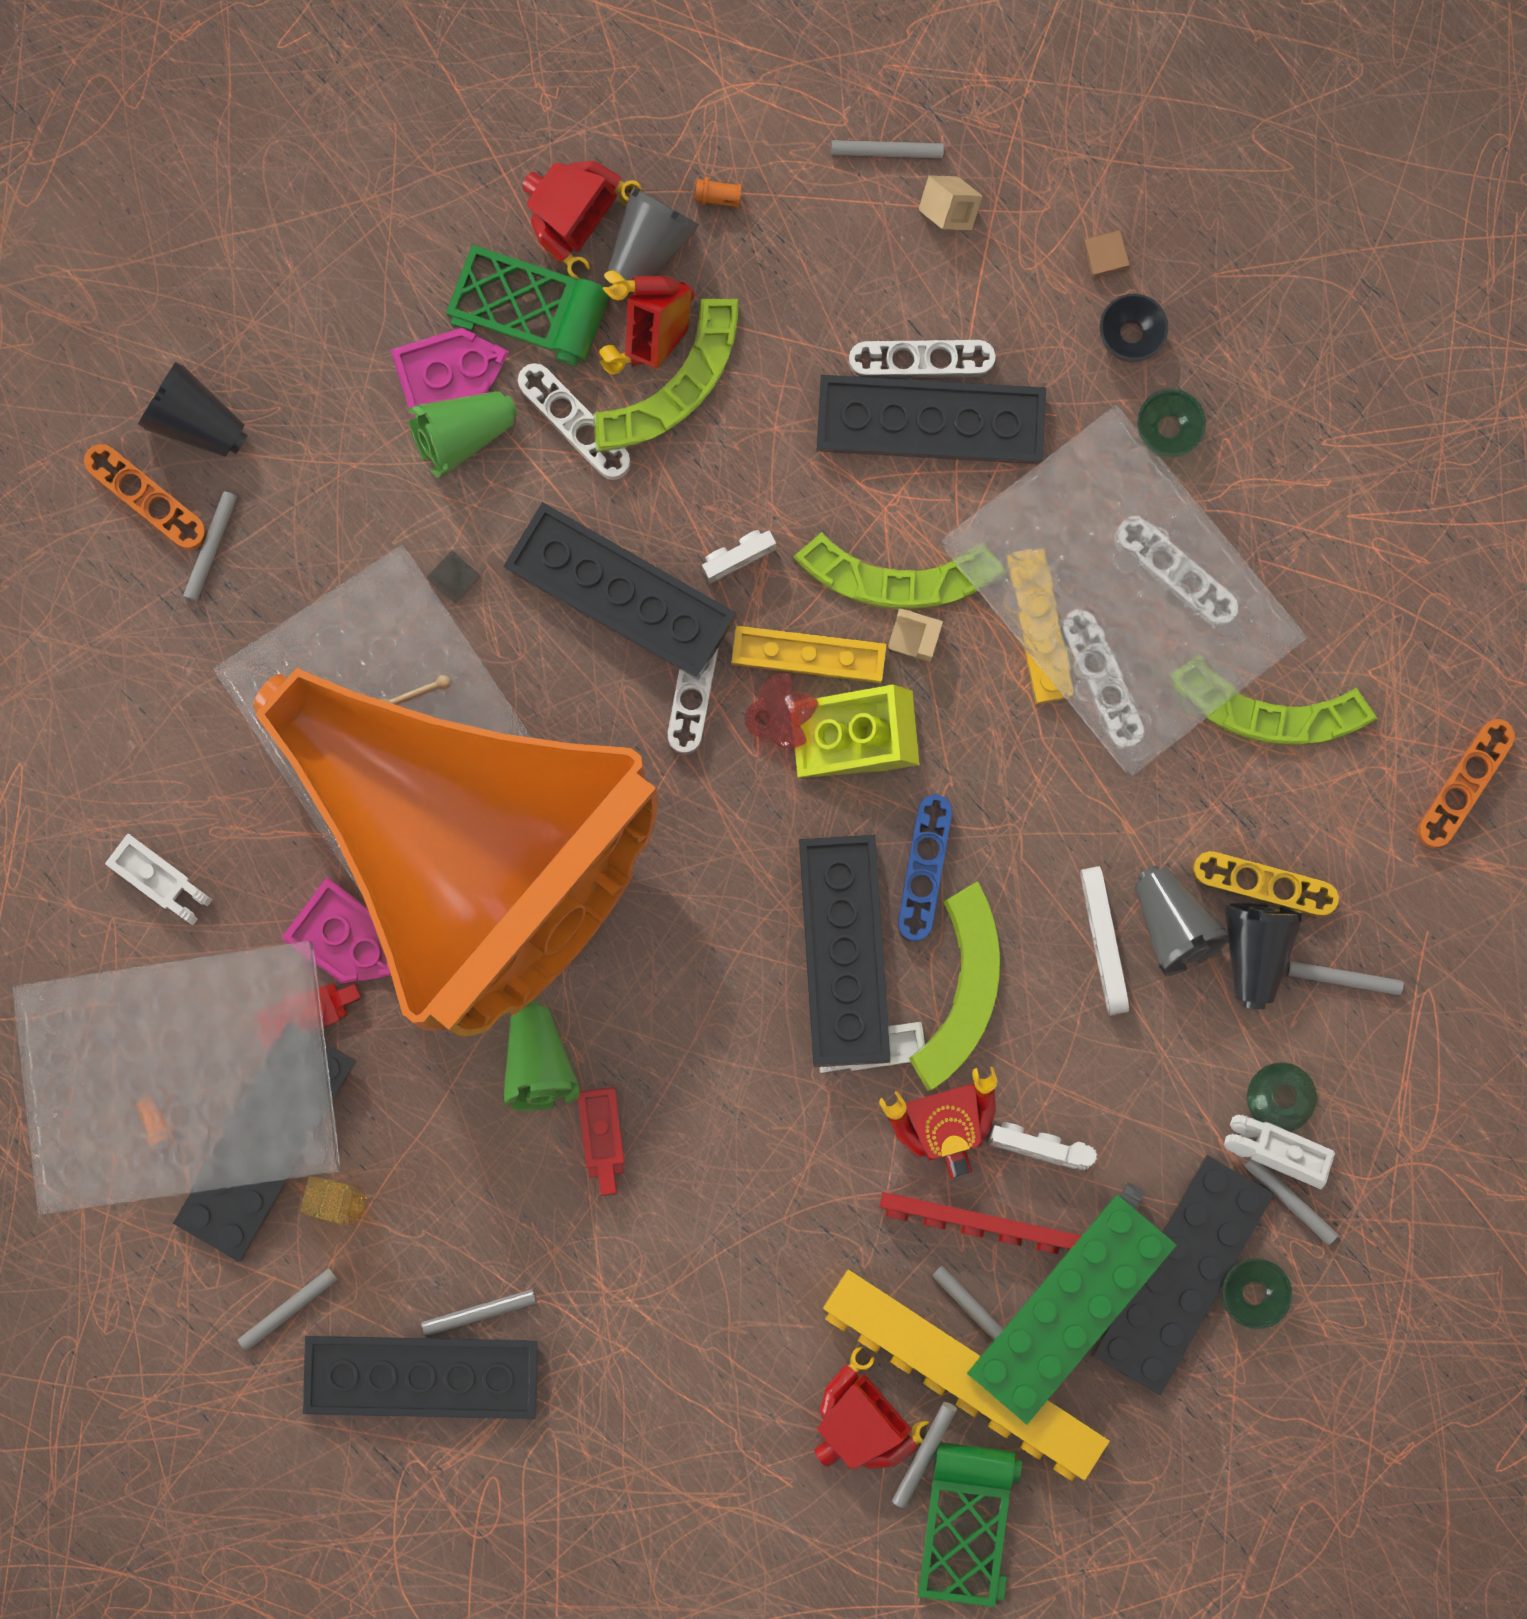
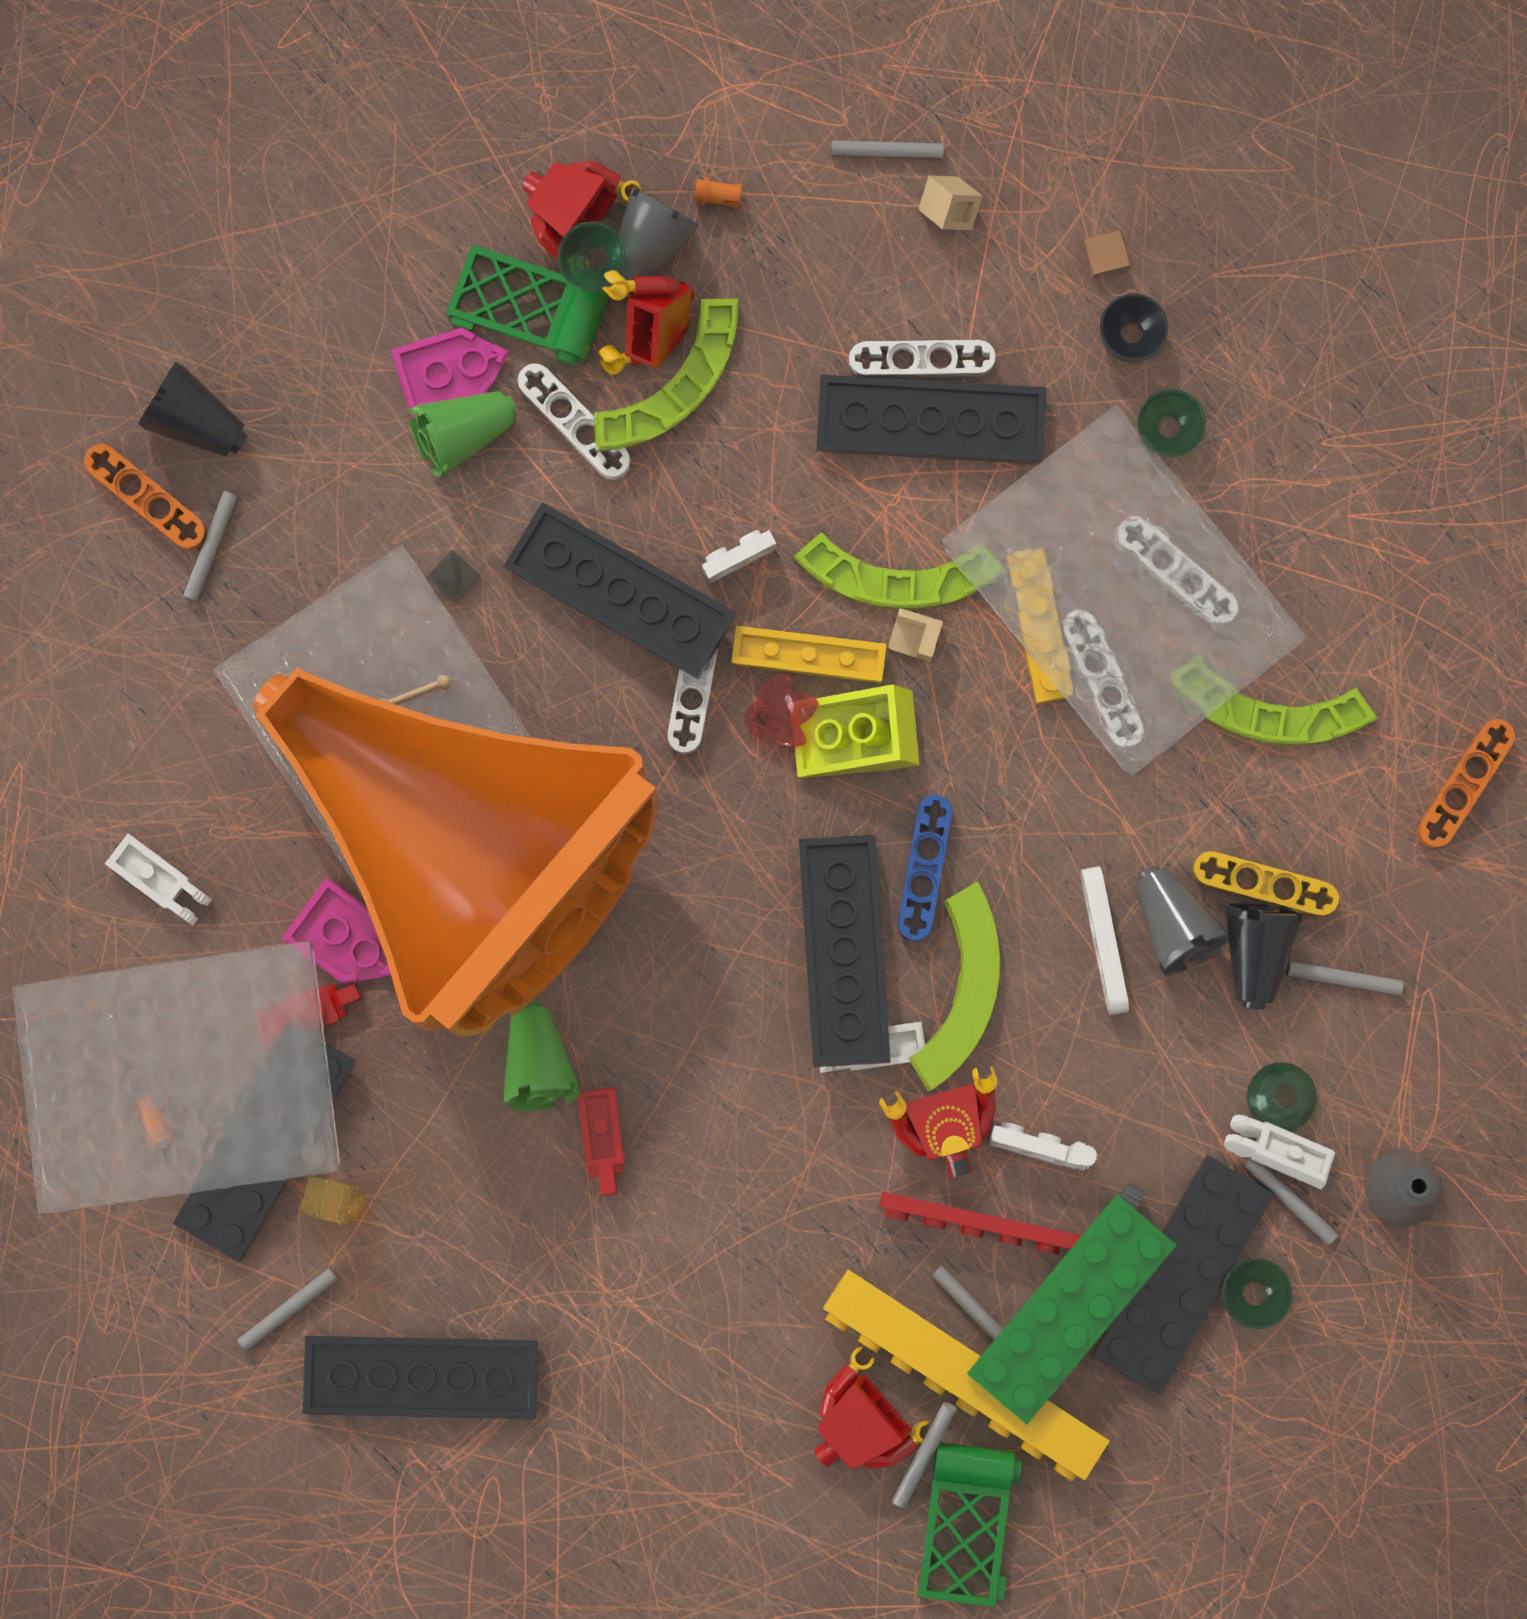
light grey bar [421,1289,537,1337] -> none
none -> clear green piece [557,221,627,291]
none -> dark grey cone [1365,1149,1442,1226]

